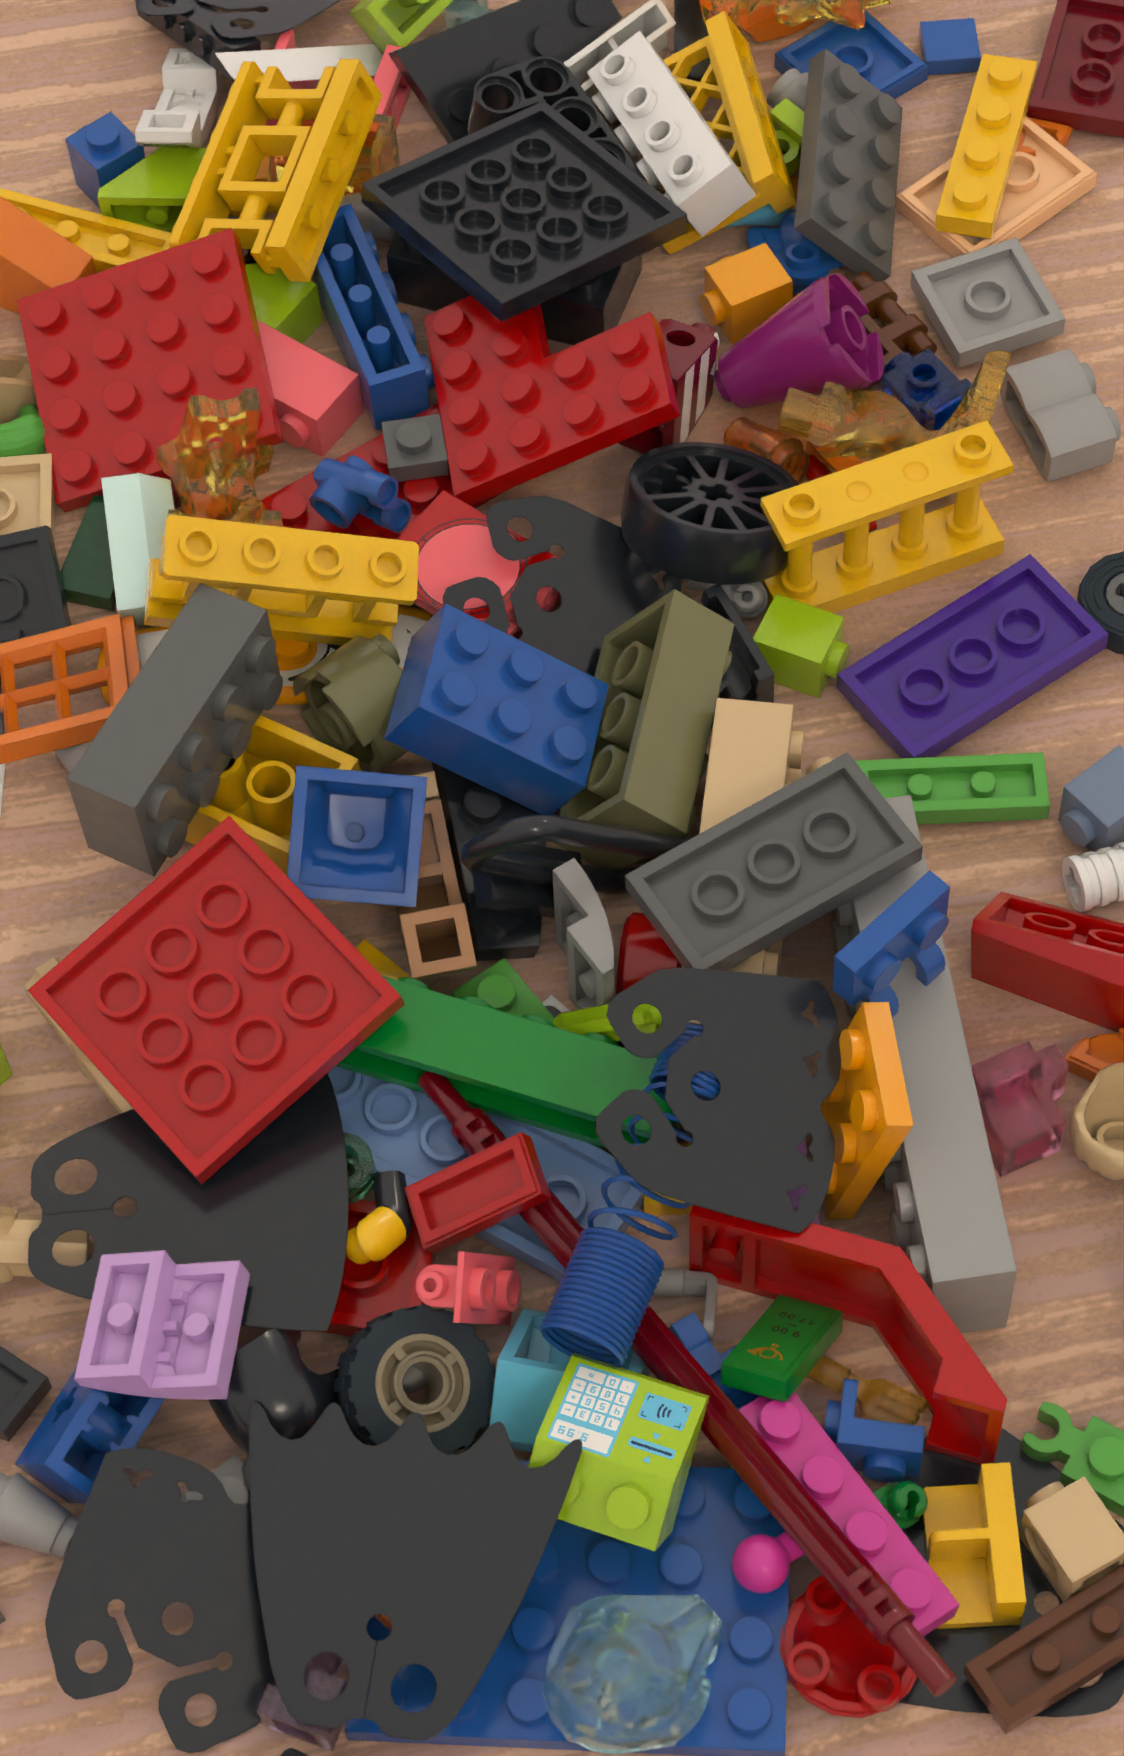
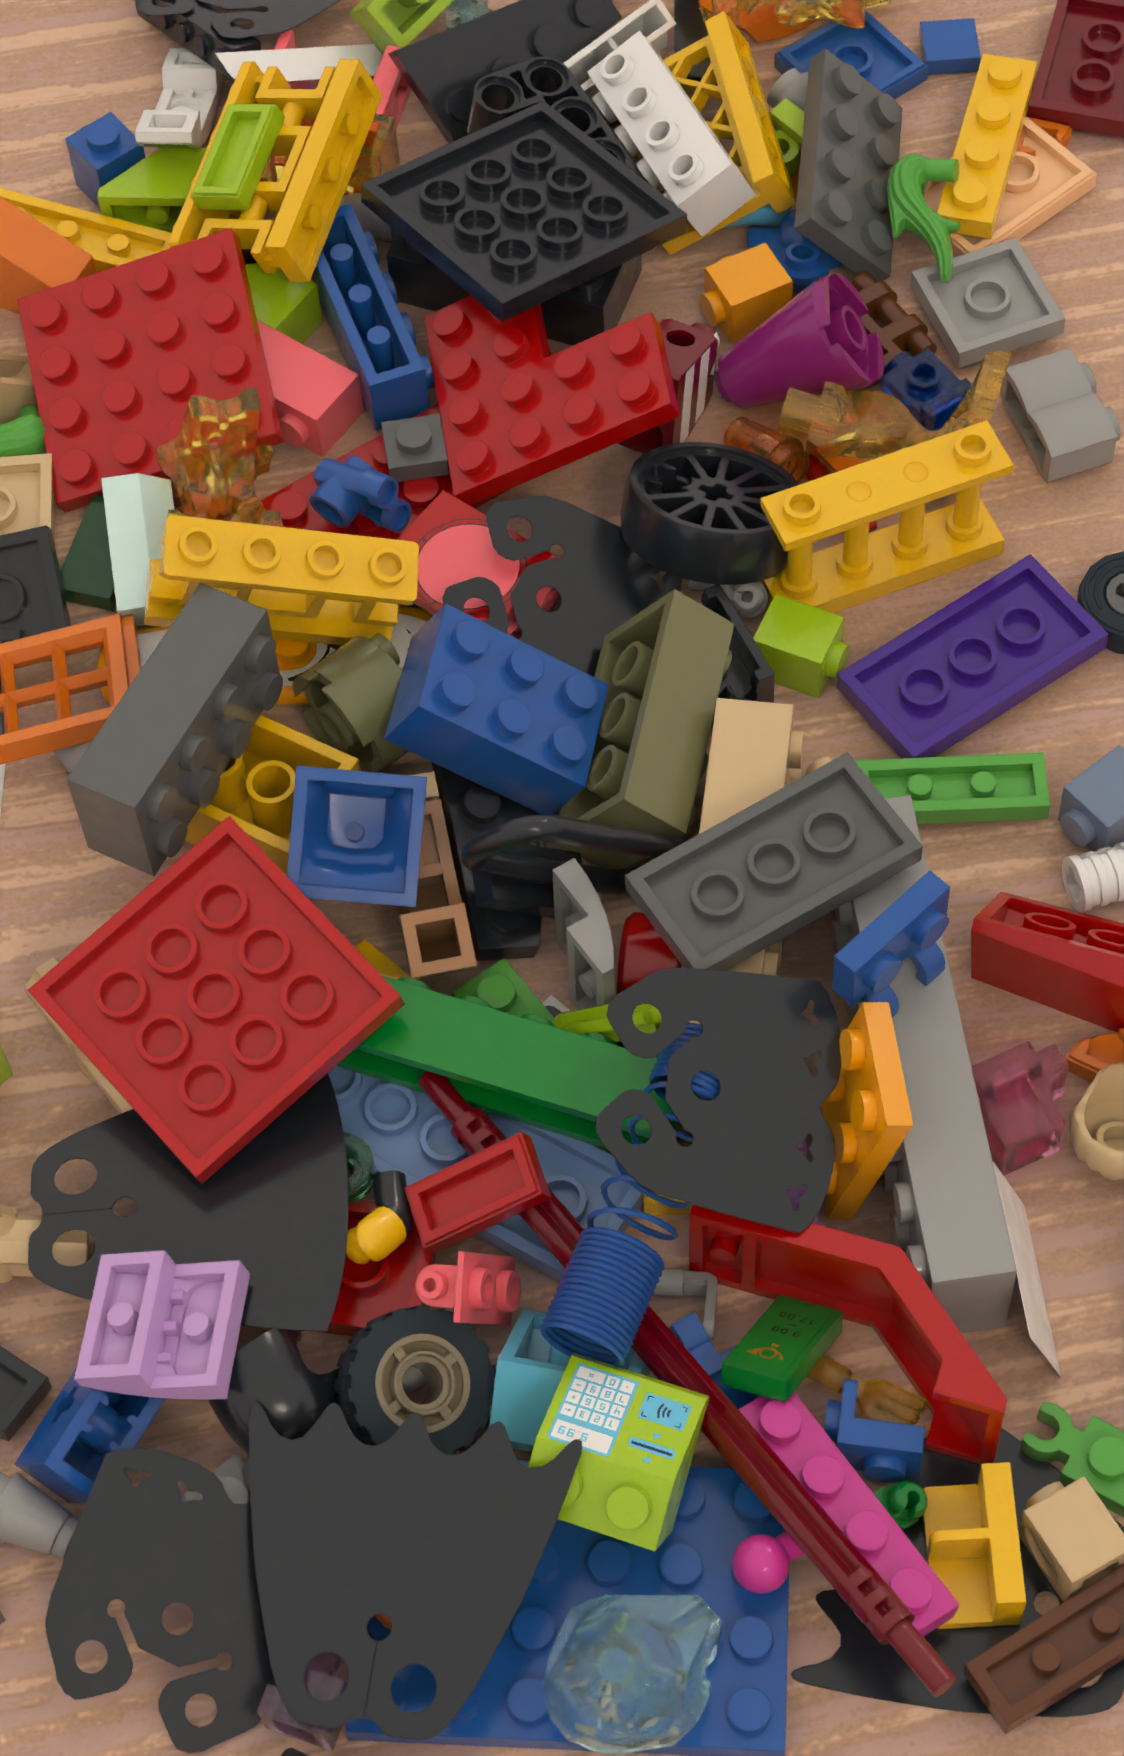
red dish [779,1576,918,1718] -> none
none -> lime tile [191,104,285,210]
none -> bright green piece [887,153,961,283]
none -> white sticker [993,1162,1061,1377]

